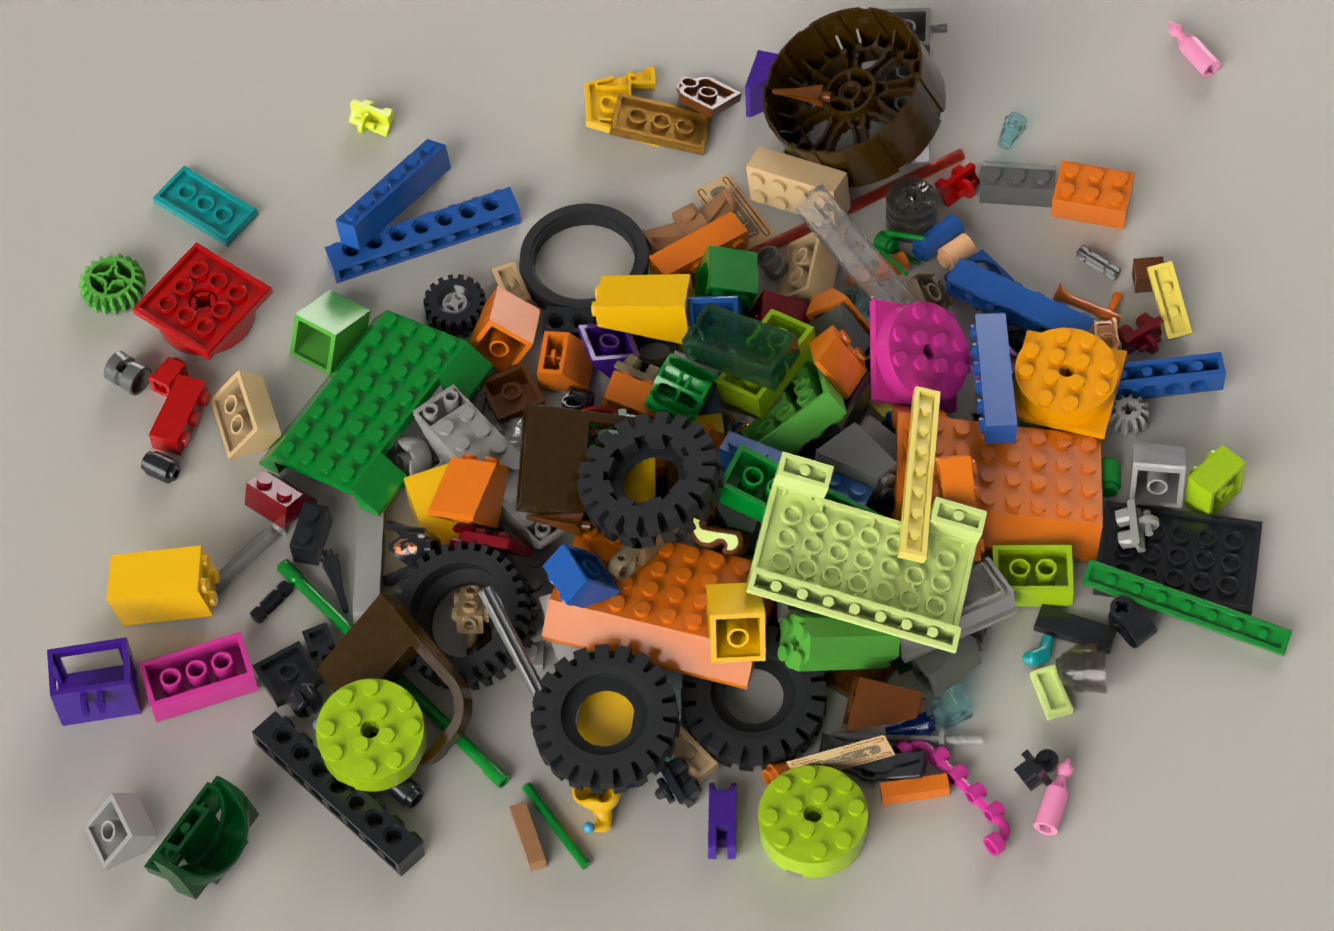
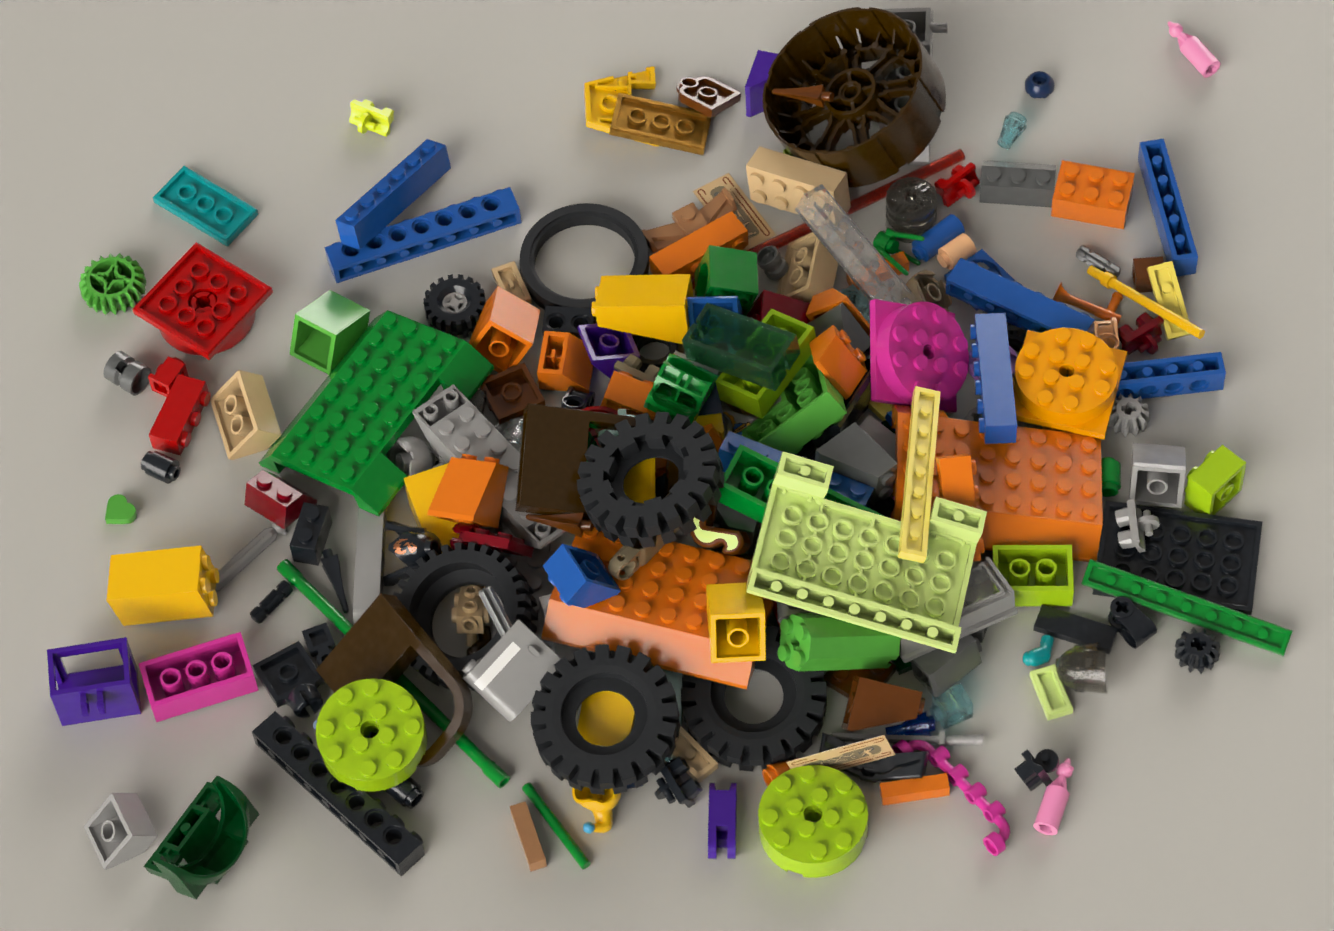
none -> bright green tile [105,494,137,524]
none -> light grey door [462,619,561,722]
none -> dark blue plate [1025,71,1054,98]
none -> yellow bar [1087,265,1205,339]
none -> blue brick [1138,138,1198,277]
none -> black gear [1174,627,1220,674]

